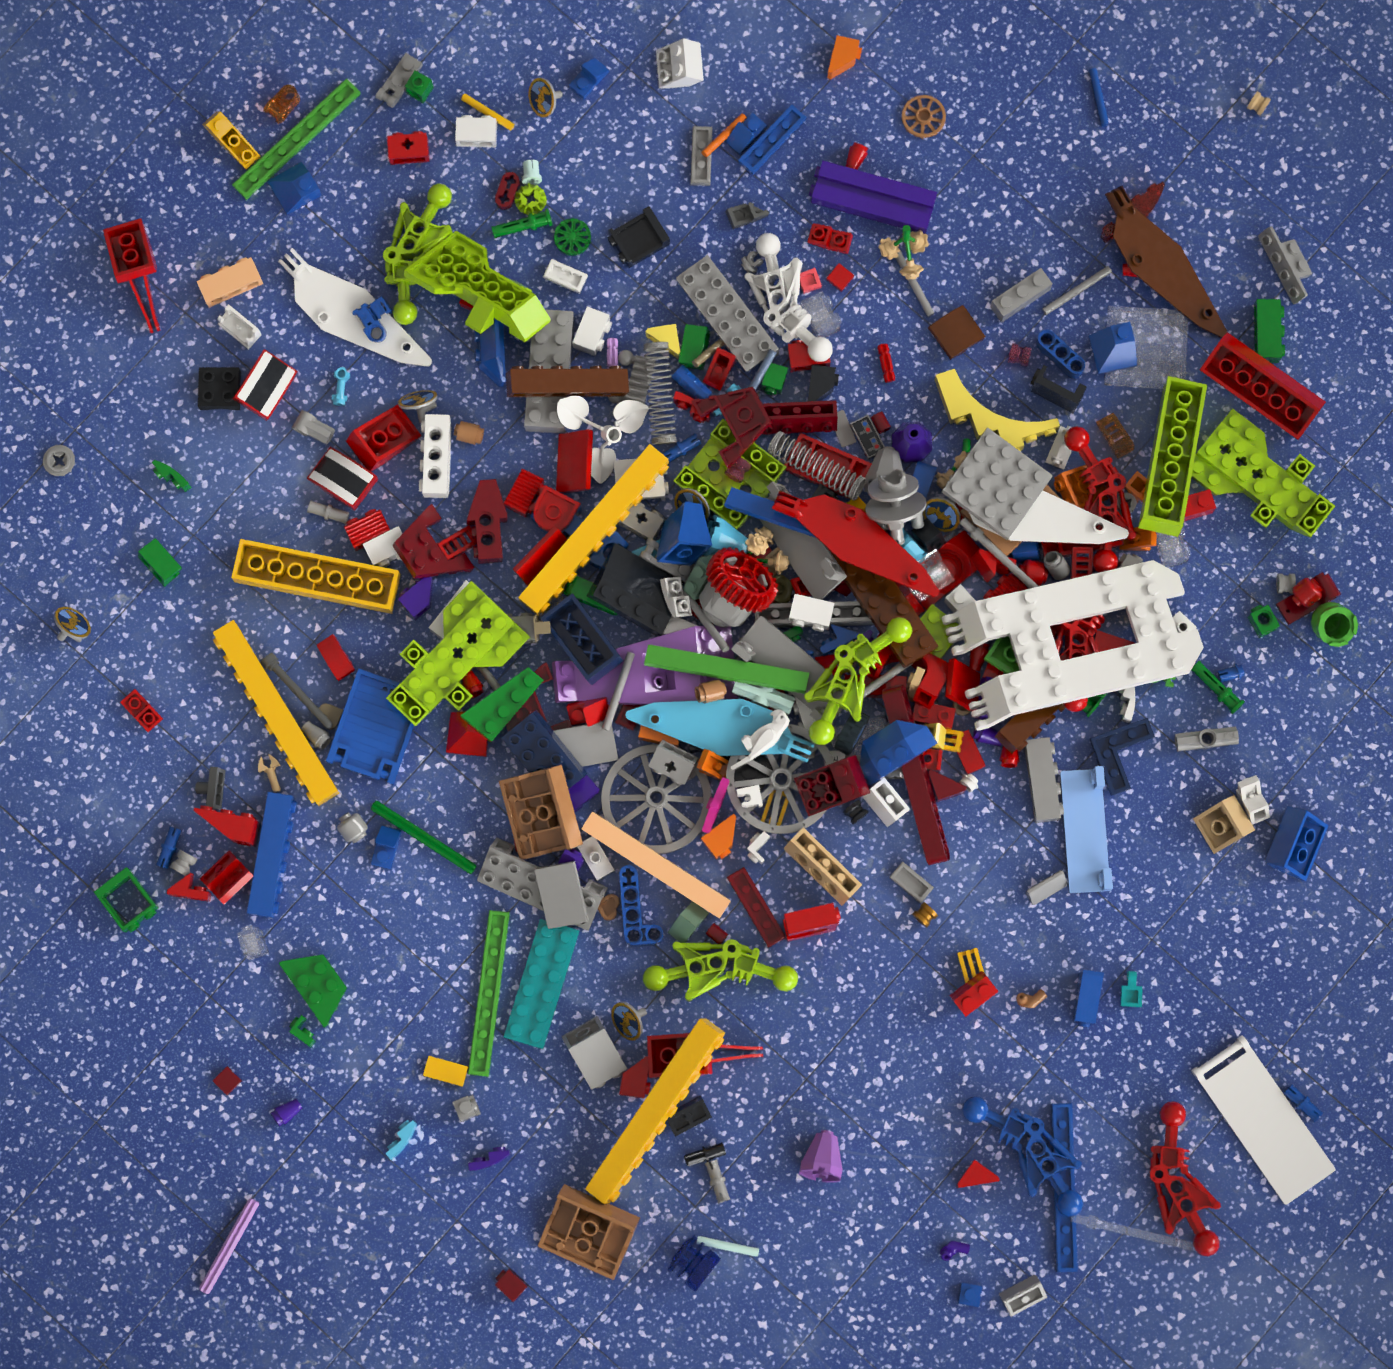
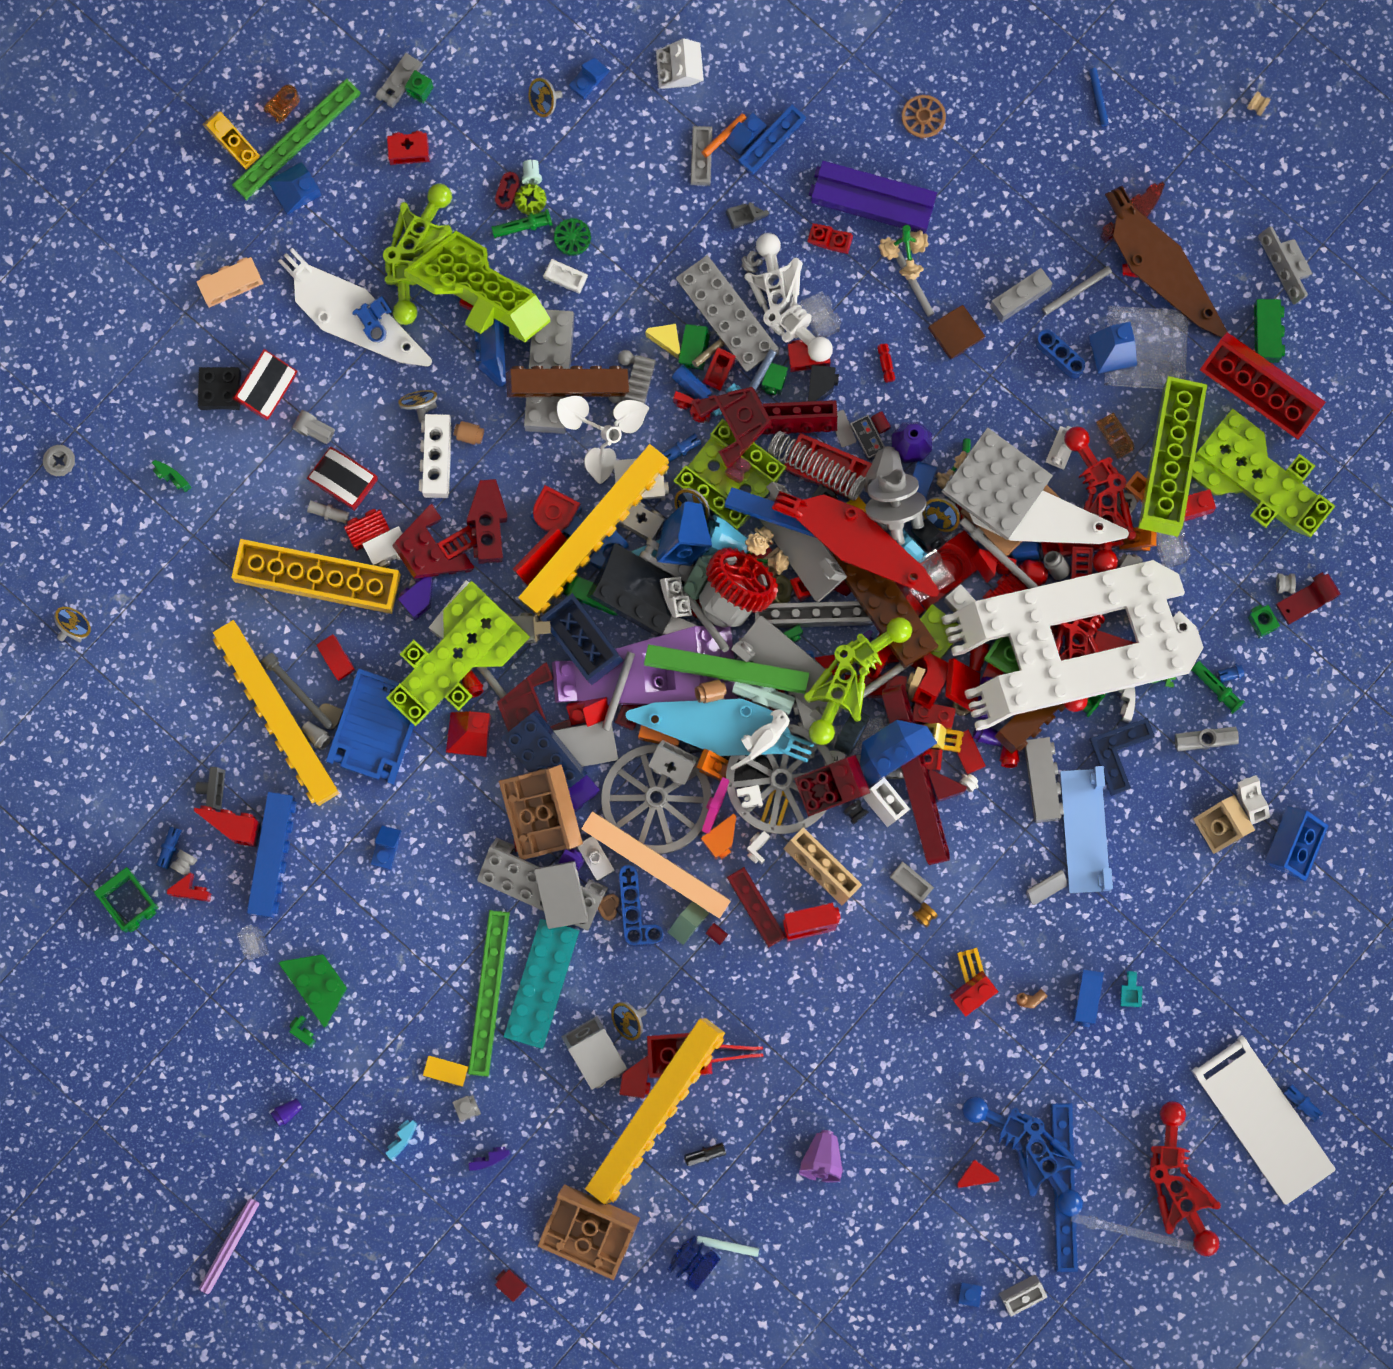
red slope [103,218,161,333] -> none
red slope [120,689,163,732] -> none
green hinge [138,538,182,587] -> none
red slope [199,850,253,904] -> none
dark red tile [213,1066,242,1096] -> none
white hinge [218,304,261,350] -> none
tan bar [258,754,281,793] -> none
medium azure bar [332,367,350,406] -> none
light grey head [337,812,368,843] -> none
red slope [346,404,422,472] -> none
green axle [371,801,476,874] -> none
white brick [455,115,497,147] -> none
green wing [460,667,544,742] -> none
yellow bar [461,93,515,131] -> none
red brick [504,468,545,518] -> none
red tile [556,429,593,494] -> none
white brick [572,306,612,356] -> none
black panel [607,206,670,268] -> none
lavender axle [607,338,618,369] -> none
light grey piece [643,342,677,445] -> none
lime piece [643,939,798,1002] -> none
black hinge [667,1096,712,1136] -> none
light grey pin [705,1160,730,1204] -> none
white brick [789,594,834,632] -> none
coral tile [800,268,822,294] -> none
blue slope [819,624,858,656] -> none
red tile [826,263,854,292] -> none
orange slope [827,35,862,79] -> none
red cone [846,142,868,170] -> none
light yellow arch [935,369,1060,452] -> none
dark purple arm [940,1241,970,1261] -> none
clear pink wheel [1008,343,1032,367] -> none
black panel [1030,365,1087,414] -> none
orange plate [1054,465,1109,509] -> none
red head [1292,578,1323,608] -> none
bright green tile [1311,602,1358,647] -> none

